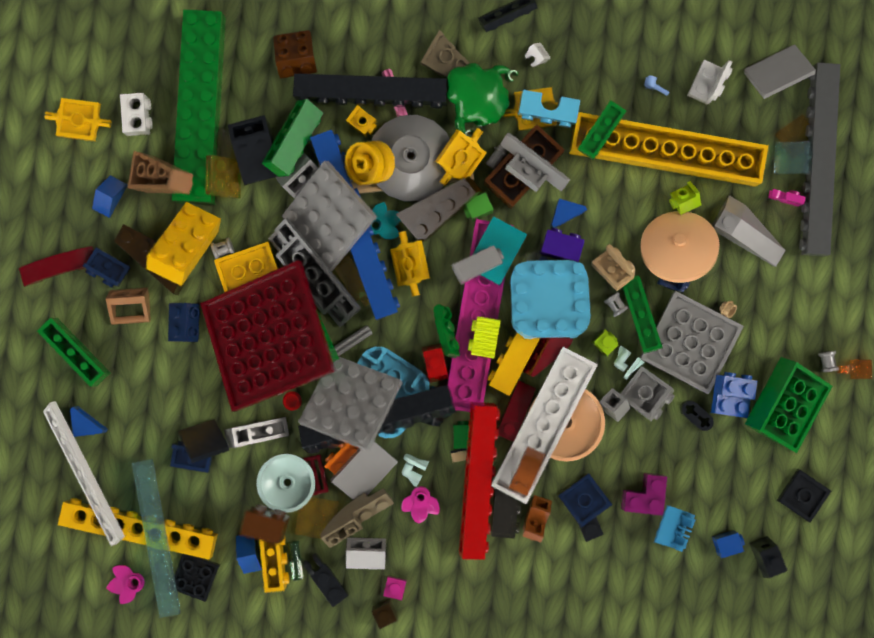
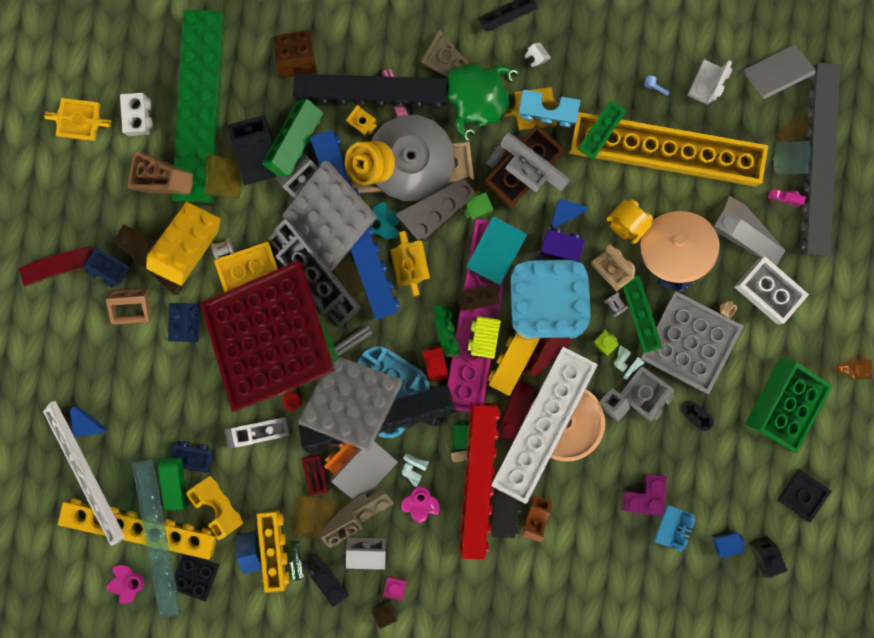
green brick [37,318,110,387] -> none
blue slope [92,175,128,218] -> none
black tile [178,419,229,463] -> none
reddish brown brick [240,504,290,545] -> none
light aqua dish [257,454,315,513] -> none
yellow plate [435,128,486,186] -> none
light grey slope [452,245,504,285] -> none
dark orange brick [509,446,546,496] -> none
dark blue plate [558,473,612,528] -> none
black plate [578,517,604,542] -> none
lime brick [669,181,701,215] -> none
blue plate [711,372,758,418] -> none
light grey bush [818,351,839,373] -> none
none -> green beam [158,457,187,511]
none -> yellow arch [186,476,243,541]
none -> dark brown brick [457,284,500,312]
none -> yellow brick [607,199,653,244]
none -> white brick [734,256,809,324]

